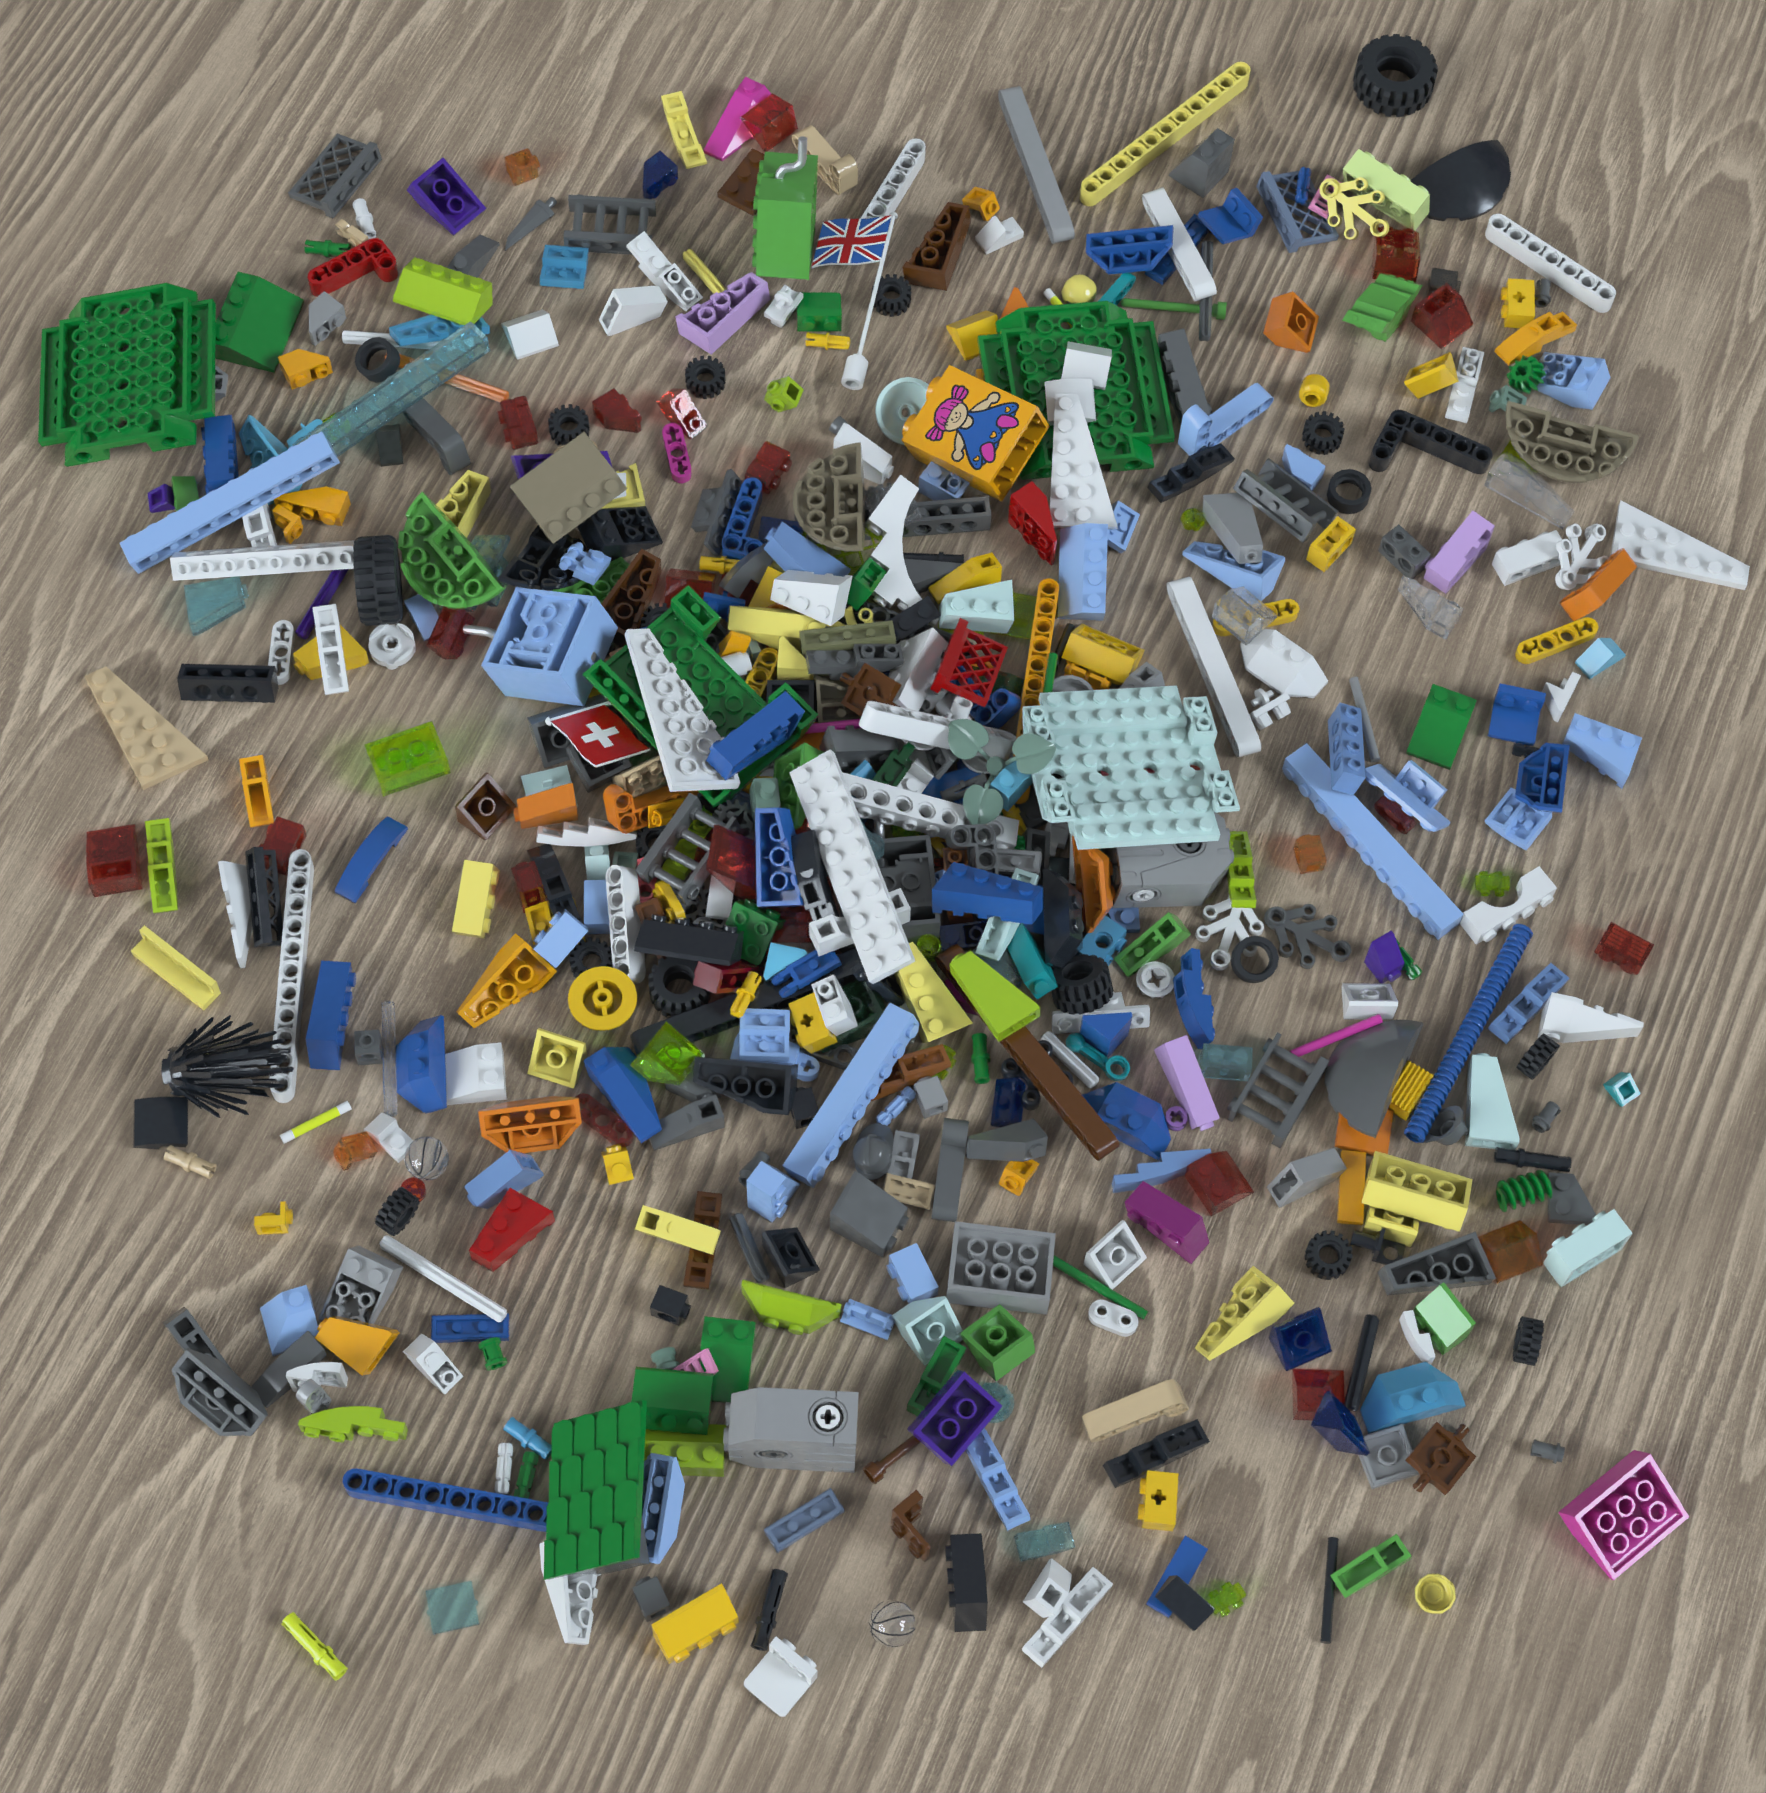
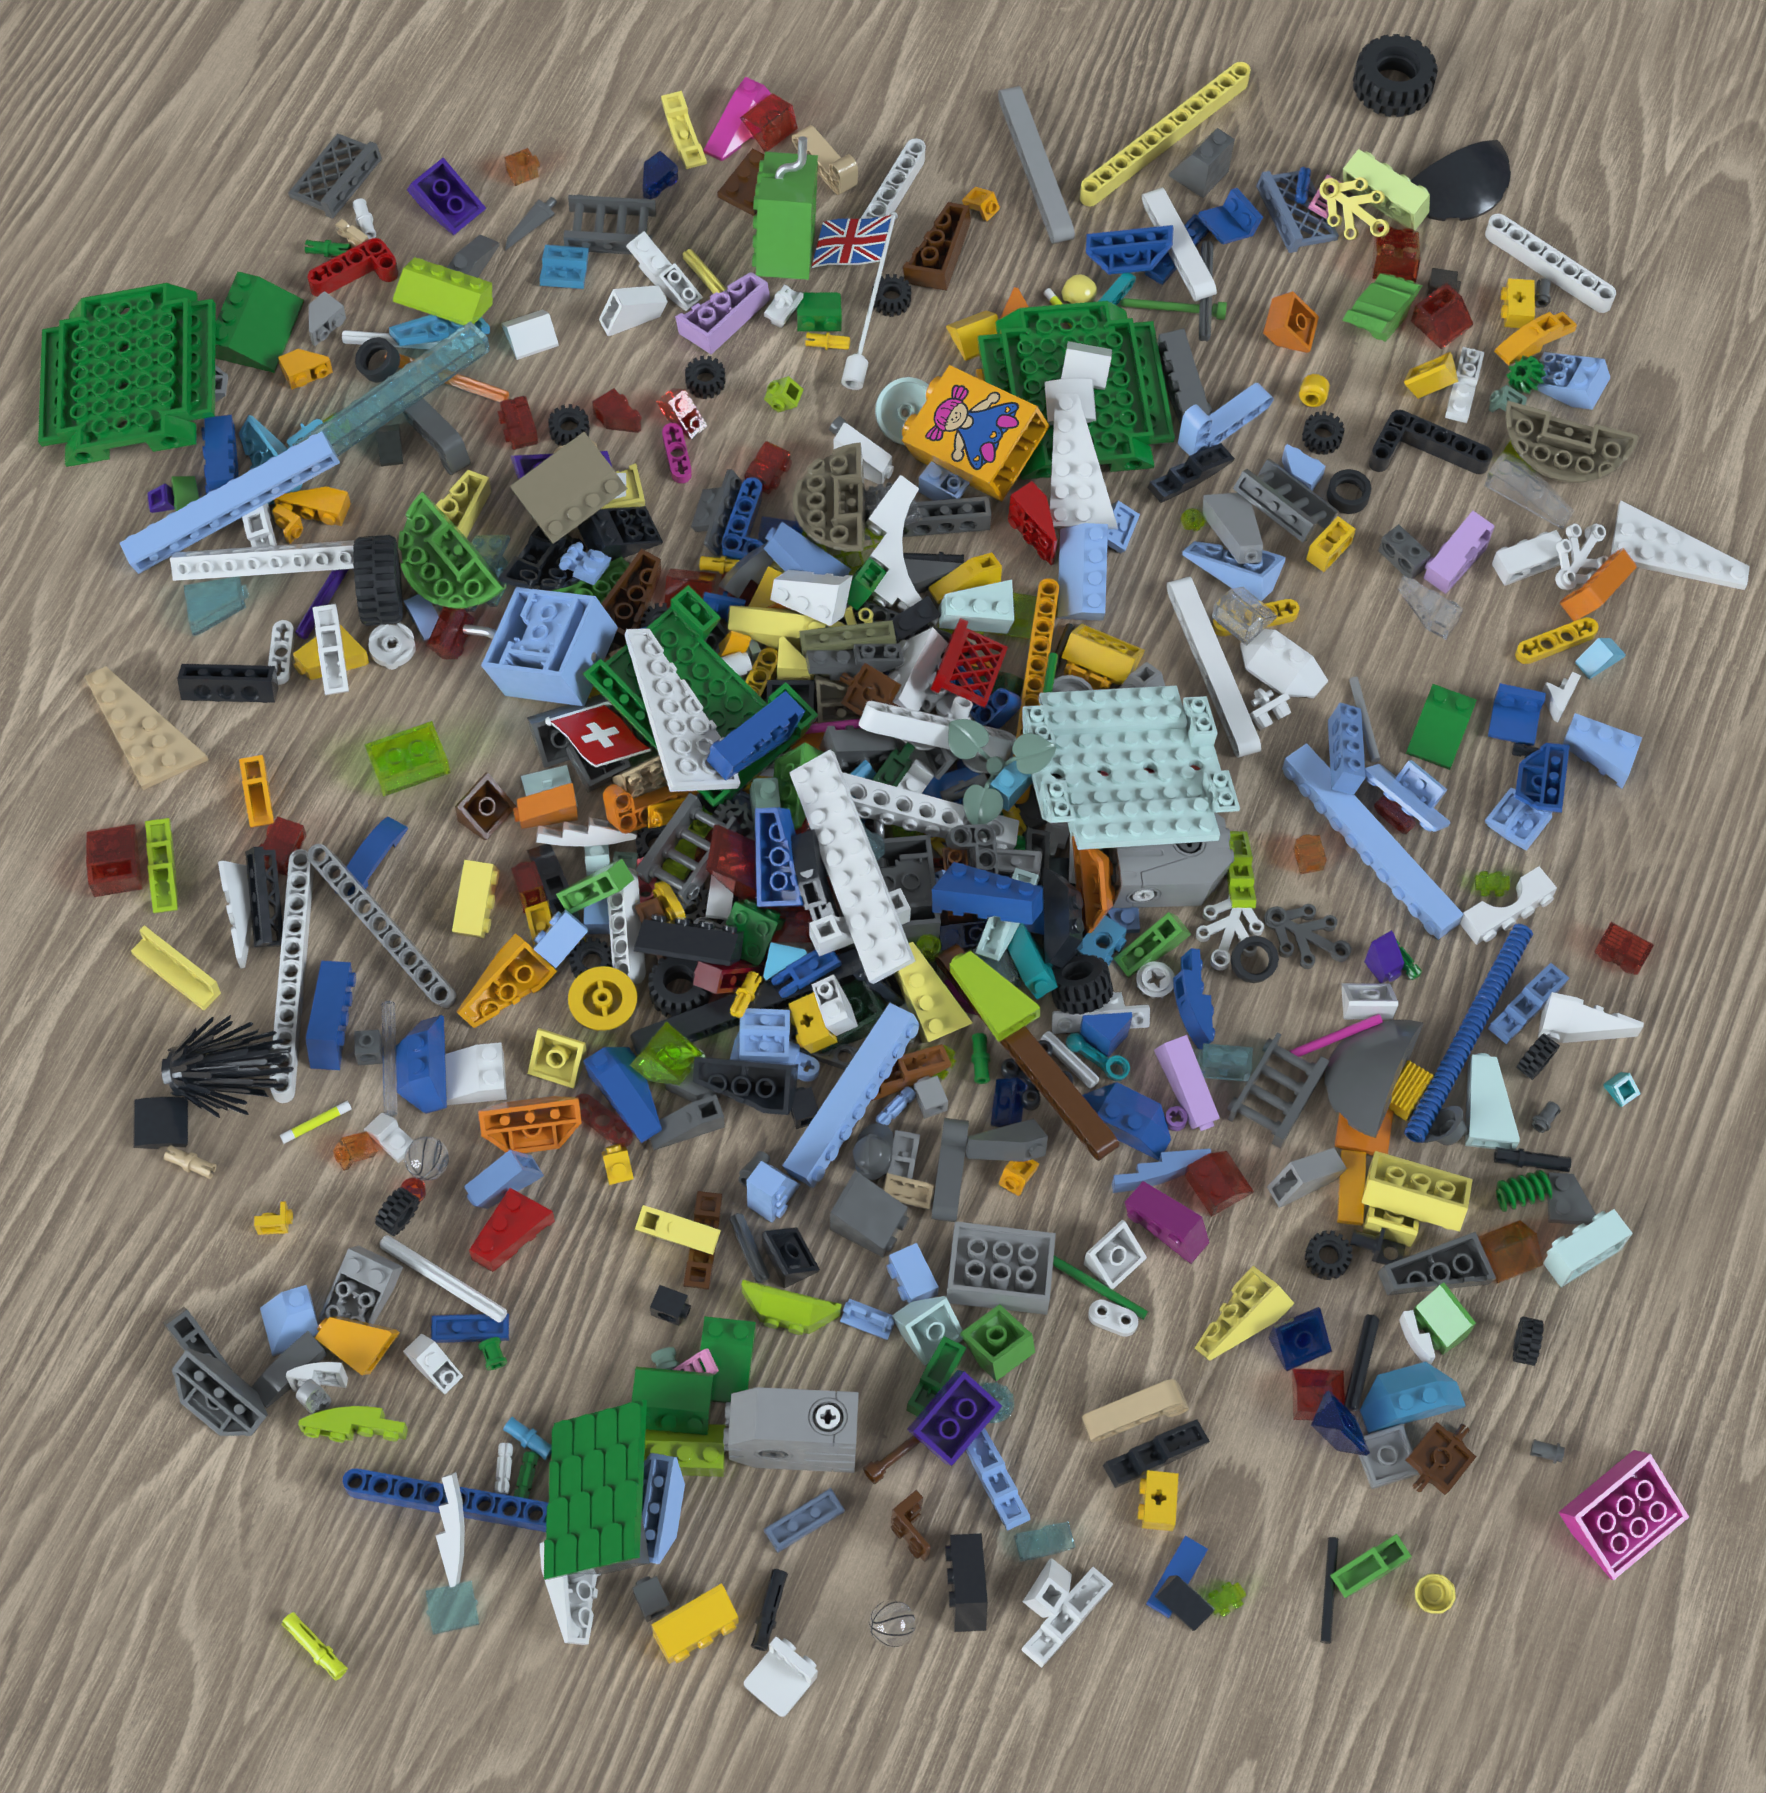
white slope [975,216,1024,255] -> none
none -> light grey beam [307,844,457,1008]
none -> white slope [436,1472,465,1587]
none -> bright green slope [556,859,634,914]

